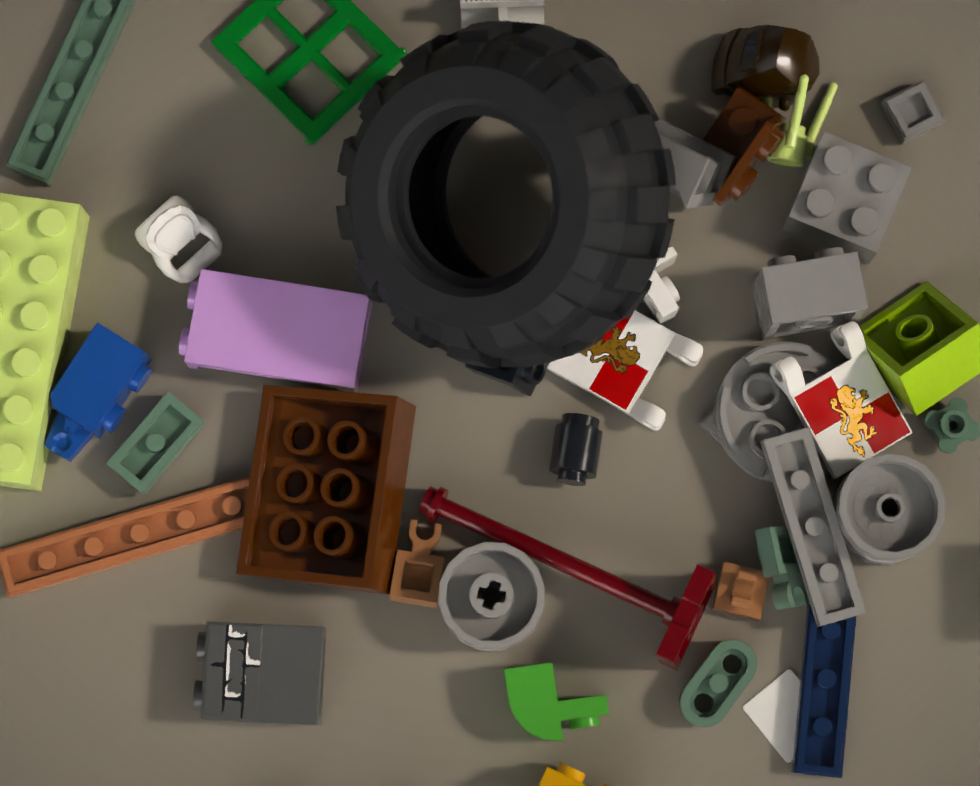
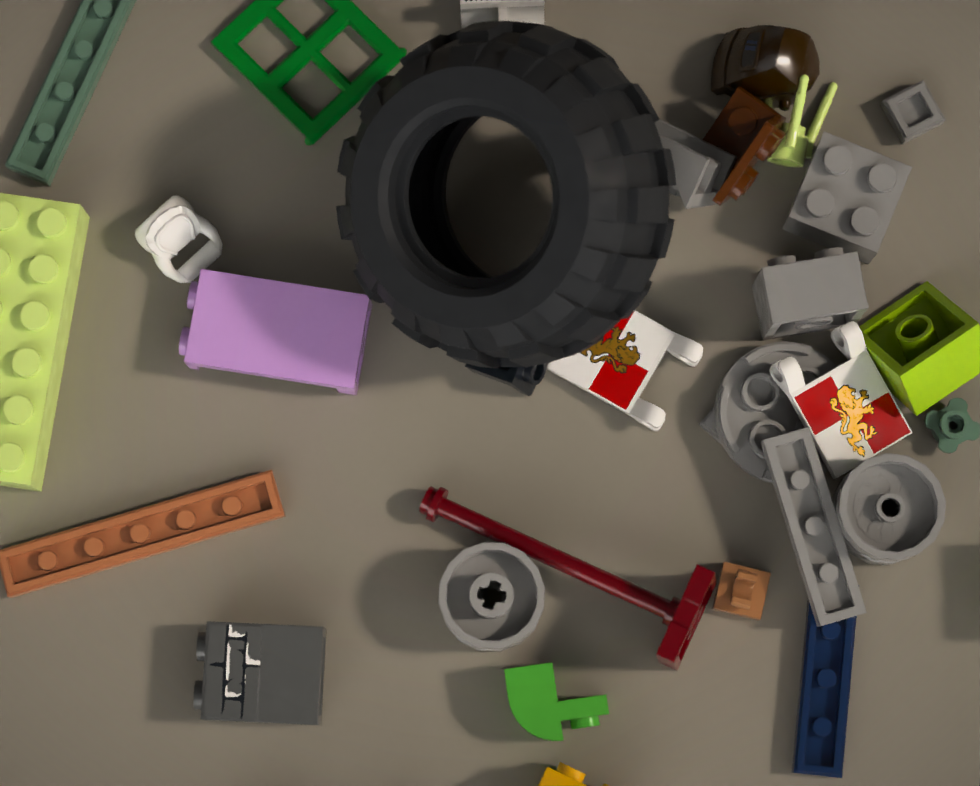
blue hinge [44,322,152,462] -> none
sand green plate [106,391,207,496] -> none
reddish brown slope [236,385,416,595] -> none
medium nougat plate [389,519,445,608] -> none
black brick [549,413,603,486] -> none
white bracket [643,246,680,325] -> none
sand green plate [679,639,757,728] -> none
white sticker [743,669,800,763] -> none
sand green plate [754,525,810,610] -> none

